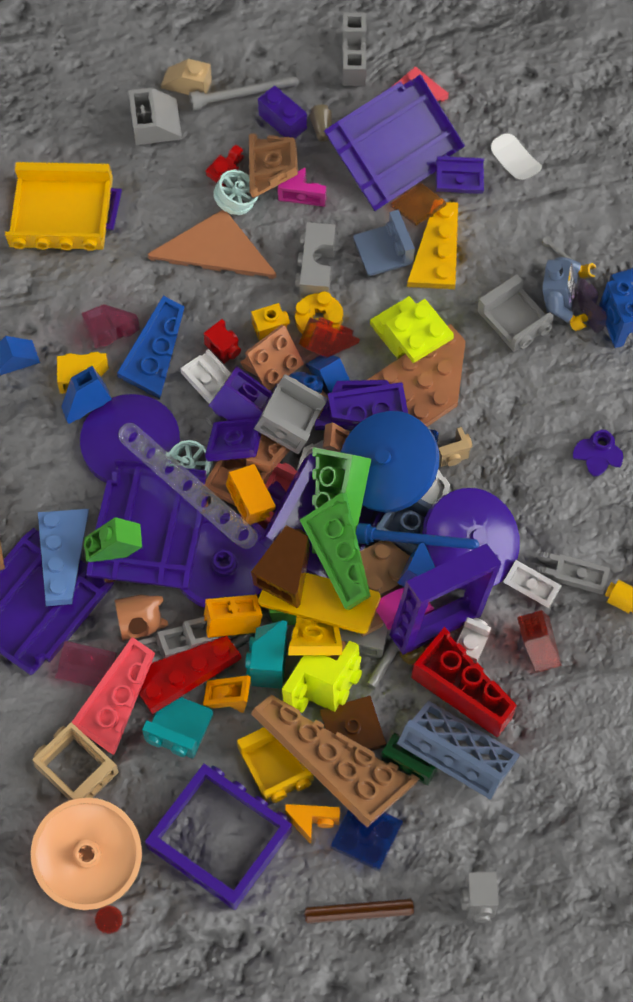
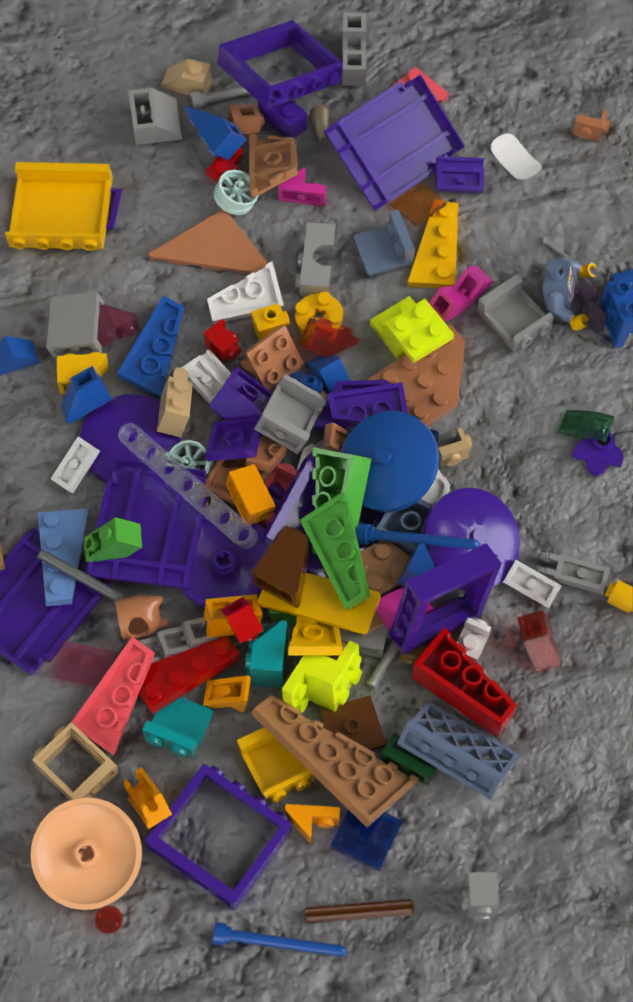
none -> dark grey bar [36,549,127,601]
none -> light grey panel [47,291,104,360]
none -> white plate [51,437,100,493]
none -> light orange hinge [124,767,172,829]
none -> tan hinge [157,367,193,437]
none -> blue slope [185,106,246,160]
none -> white wing [207,262,284,324]
none -> blue piece [213,922,347,957]
none -> dark purple window [217,20,343,109]
none -> red brick [220,596,263,643]
none -> nougat brick [228,104,264,135]
none -> dark pink brick [429,265,493,322]
none -> clear green slope [558,410,614,442]
none -> nougat bracket [573,110,611,142]

